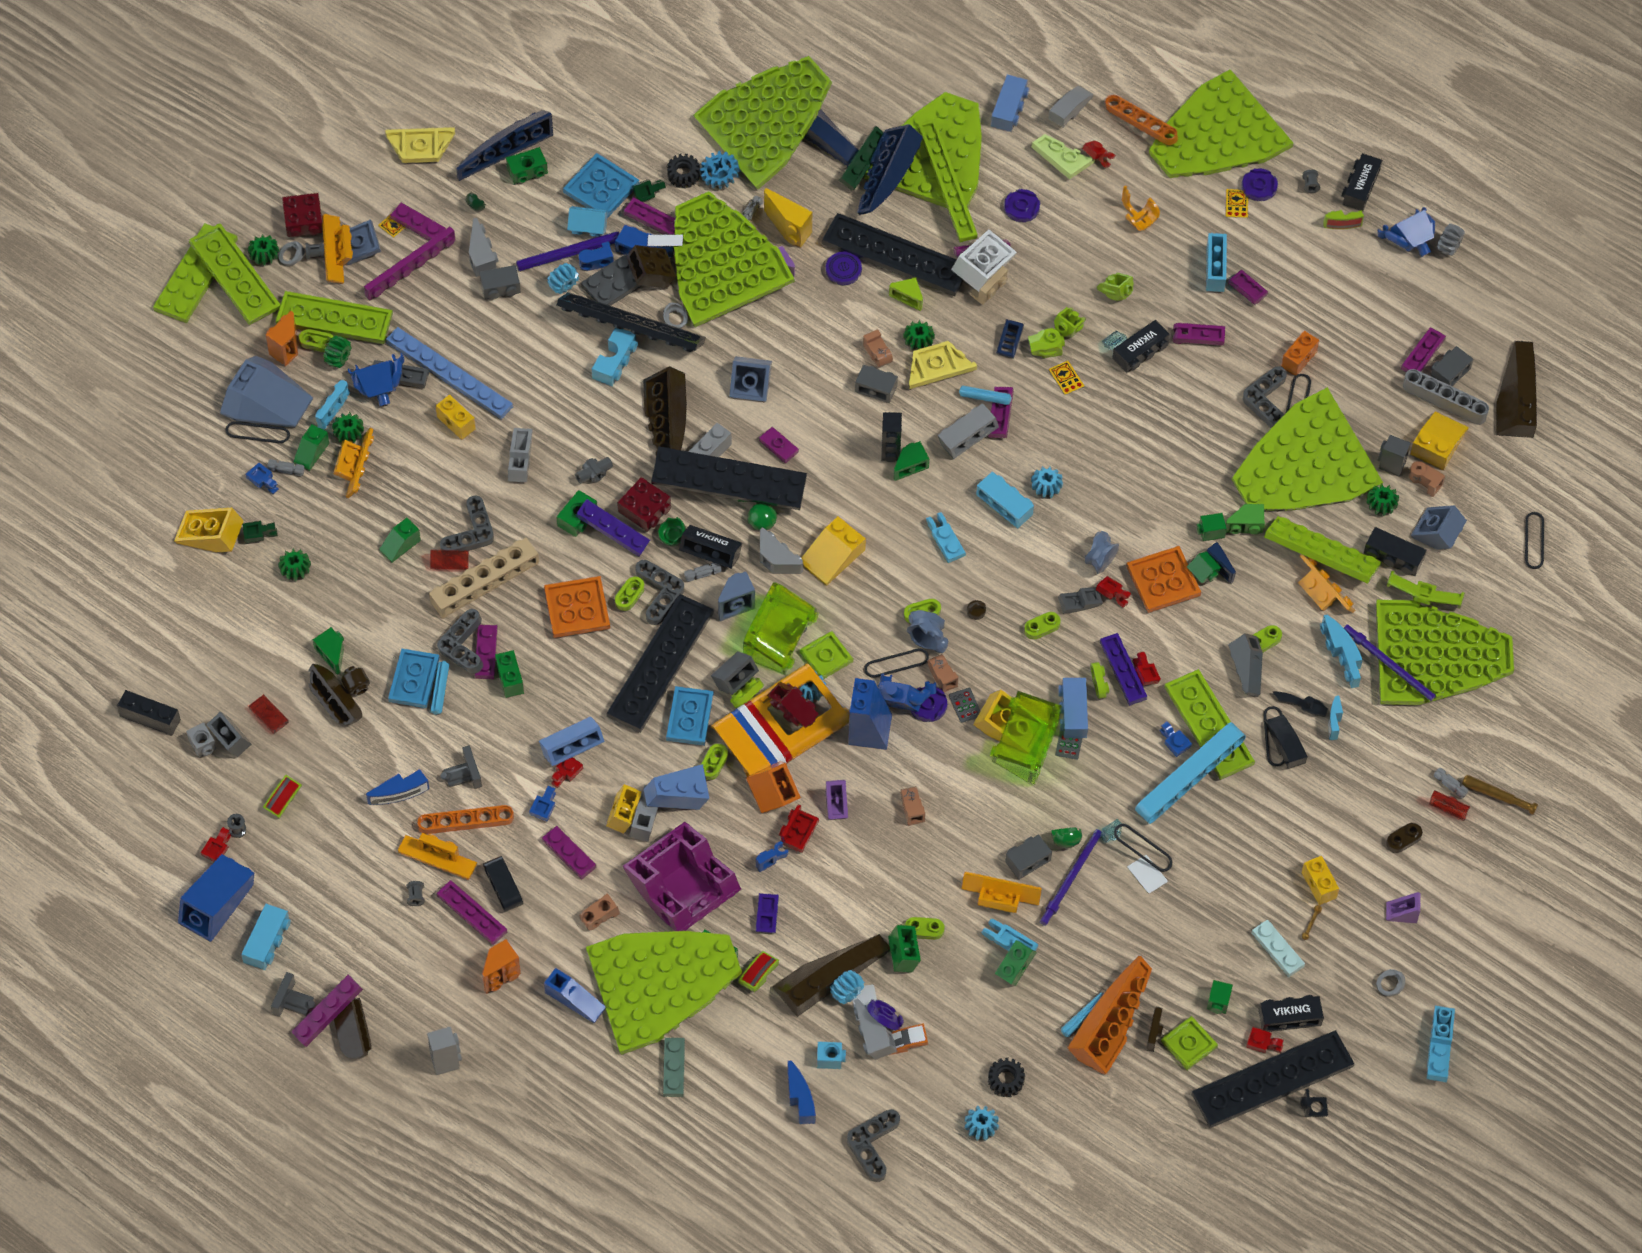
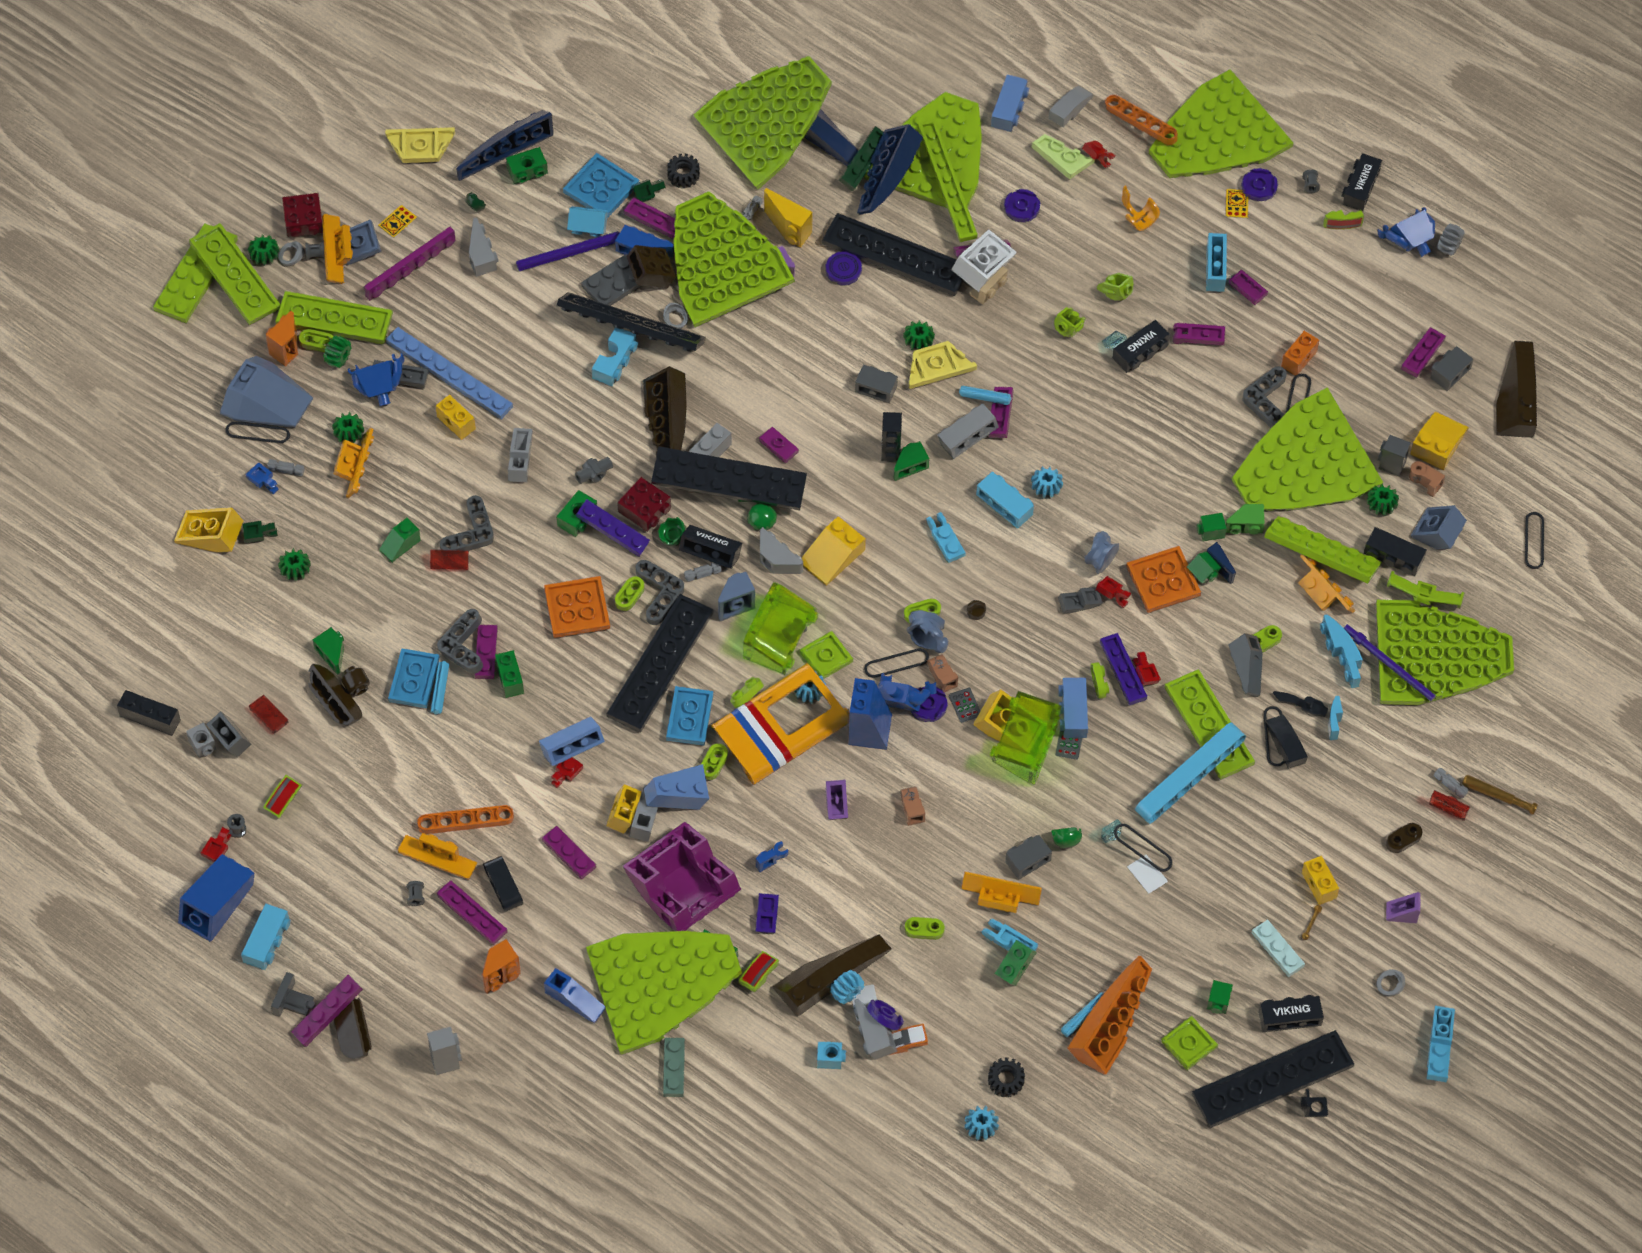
green slope [293,424,330,472] -> none
medium azure hinge [315,380,350,430] -> none
blue slope [366,769,429,805] -> none
magenta plate [391,202,446,240] -> none
tan brick [429,538,539,619] -> none
dark grey piece [441,745,482,789] -> none
dark grey brick [479,265,521,300] -> none
blue plate [529,786,556,822] -> none
medium azure gear [547,263,579,294] -> none
blue leg [579,241,614,271] -> none
nougat leg [579,893,620,931] -> none
white sticker [648,235,683,246] -> none
dark azure gear [700,151,740,189] -> none
dark grey brick [711,651,759,695] -> none
sand blue slope [729,356,772,402] -> none
orange slope [745,761,801,813] -> none
dark red brick [767,682,818,728] -> none
red bracket [779,804,819,853] -> none
blue slope [787,1060,816,1124] -> none
dark grey beam [847,1109,900,1182] -> none
nougat leg [863,329,893,367] -> none
green brick [888,925,921,973] -> none
lime slope [889,278,923,311] -> none
dark blue slope [996,319,1024,359] -> none
lime plate [1024,612,1061,640] -> none
lime hand [1028,328,1065,358] -> none
dark purple bar [1040,829,1102,926] -> none
yellow sticker [1049,360,1085,395] -> none
dark brown plate [1146,1007,1163,1052] -> none
blue plate [1160,721,1192,757] -> none
red plate [1246,1027,1284,1054] -> none
light grey beam [1403,369,1489,425] -> none

